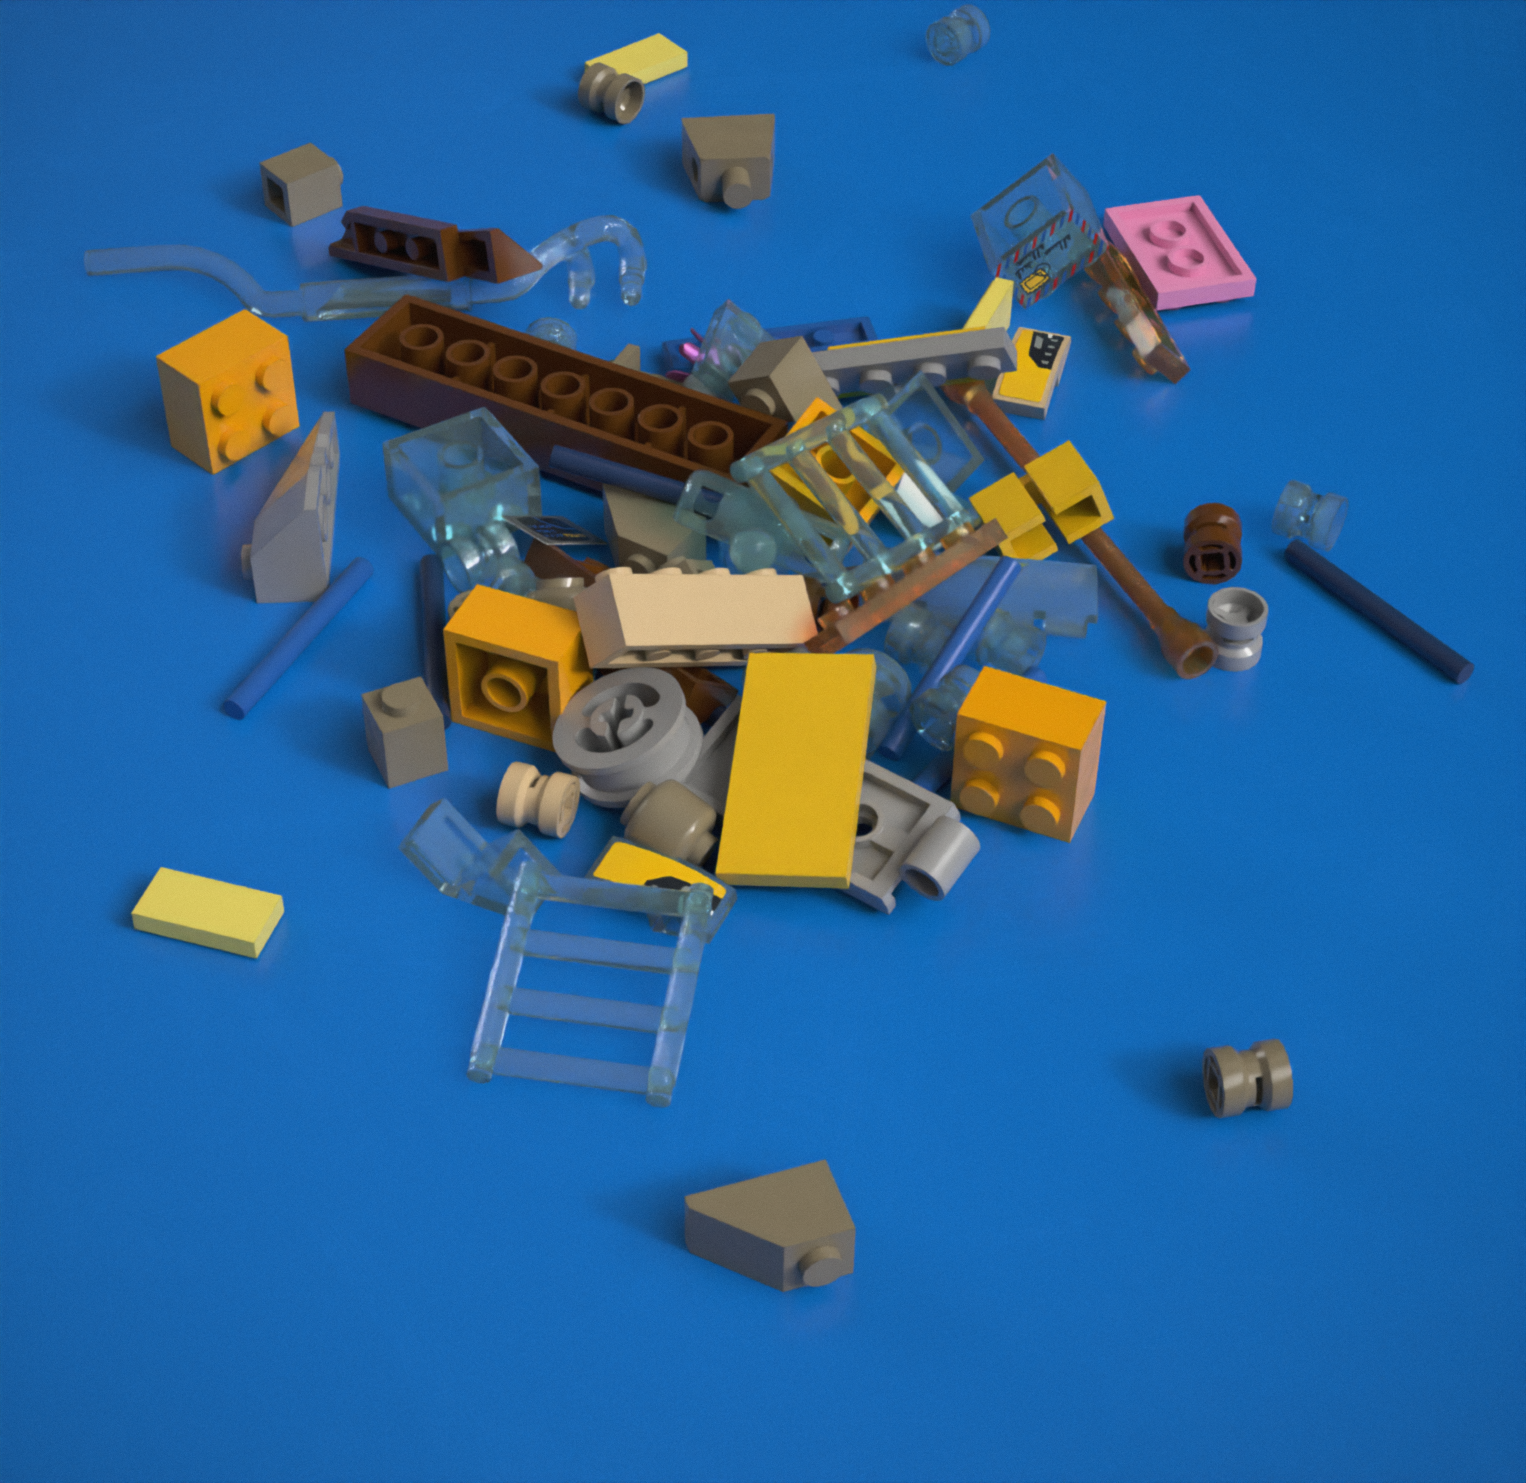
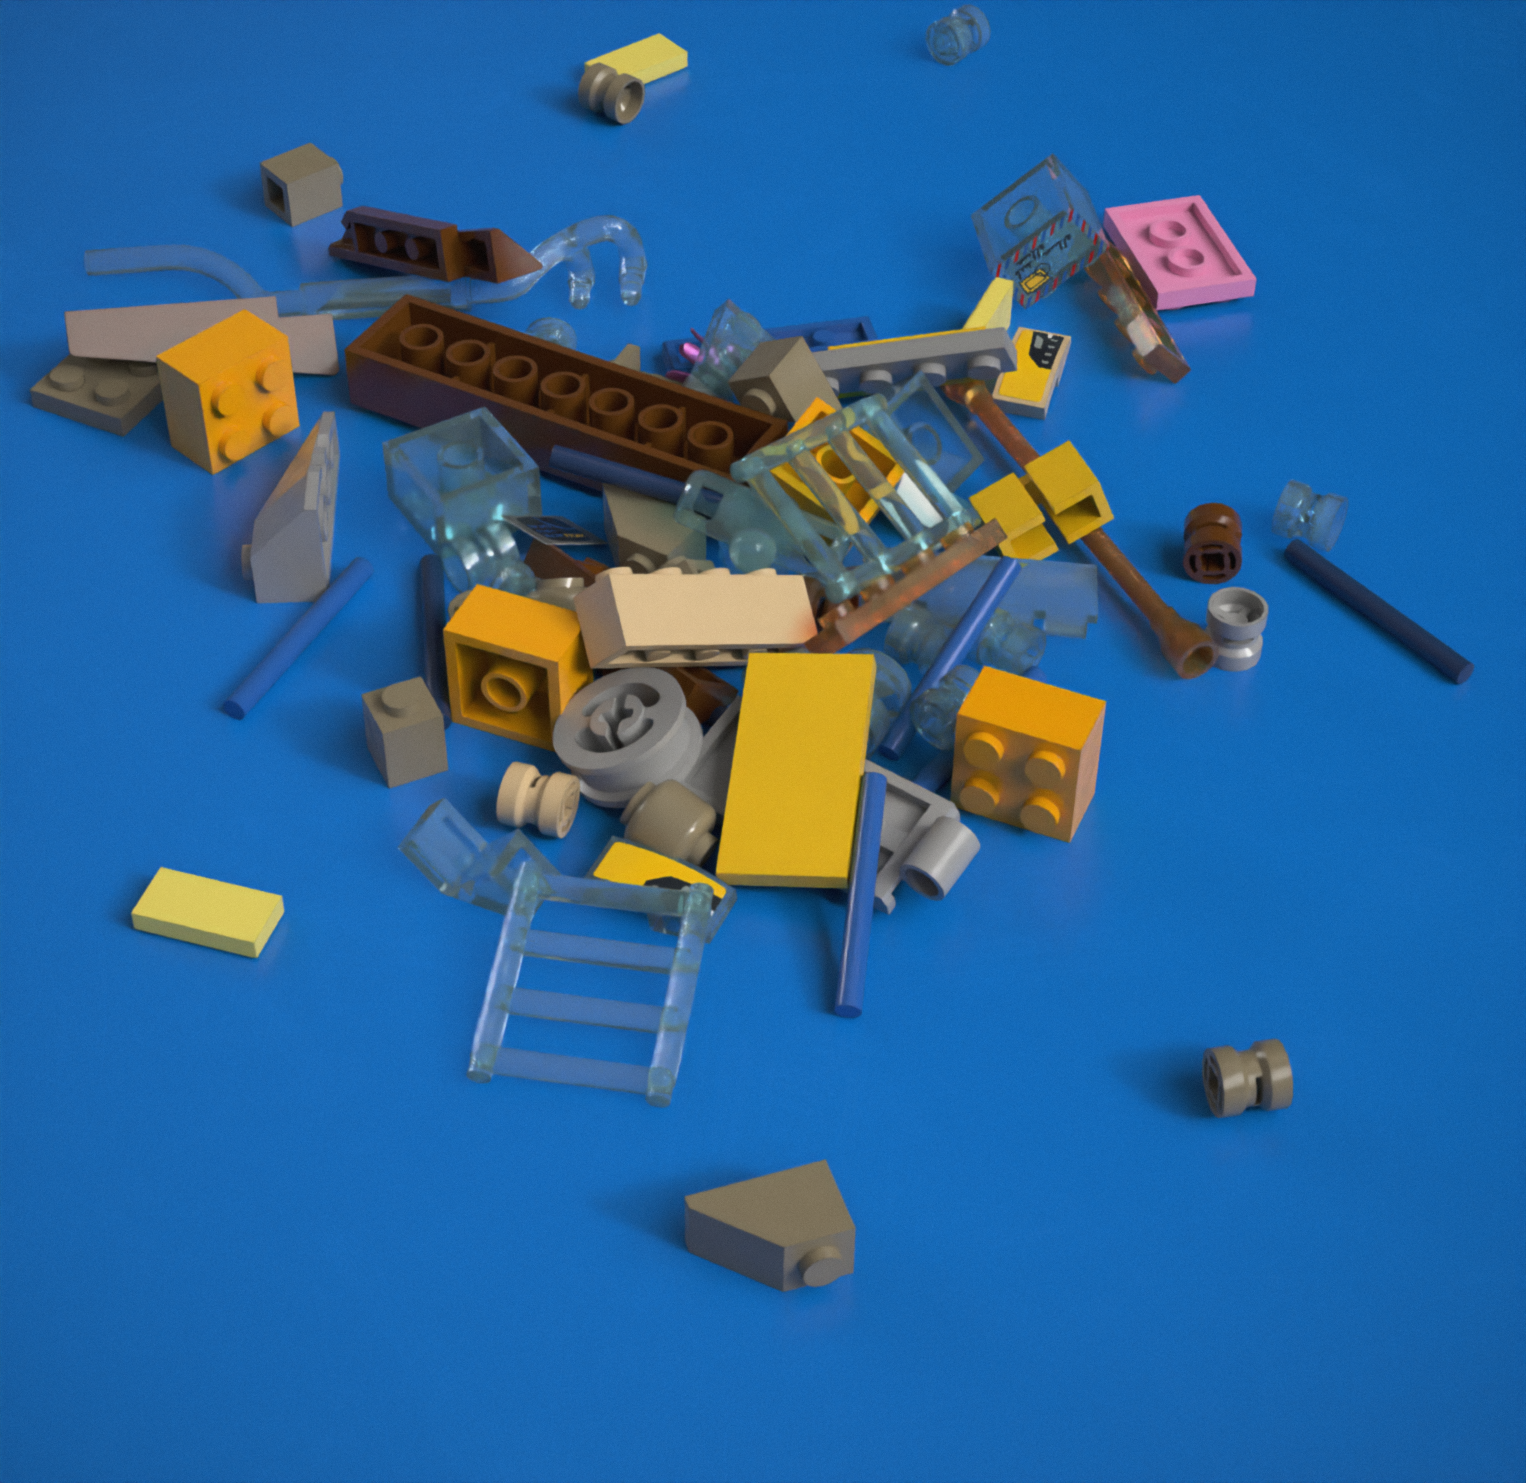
dark tan torso [681,114,775,209] -> none
none -> dark tan plate [30,354,163,437]
none -> wedge [64,296,339,375]
none -> blue bar [834,772,887,1018]

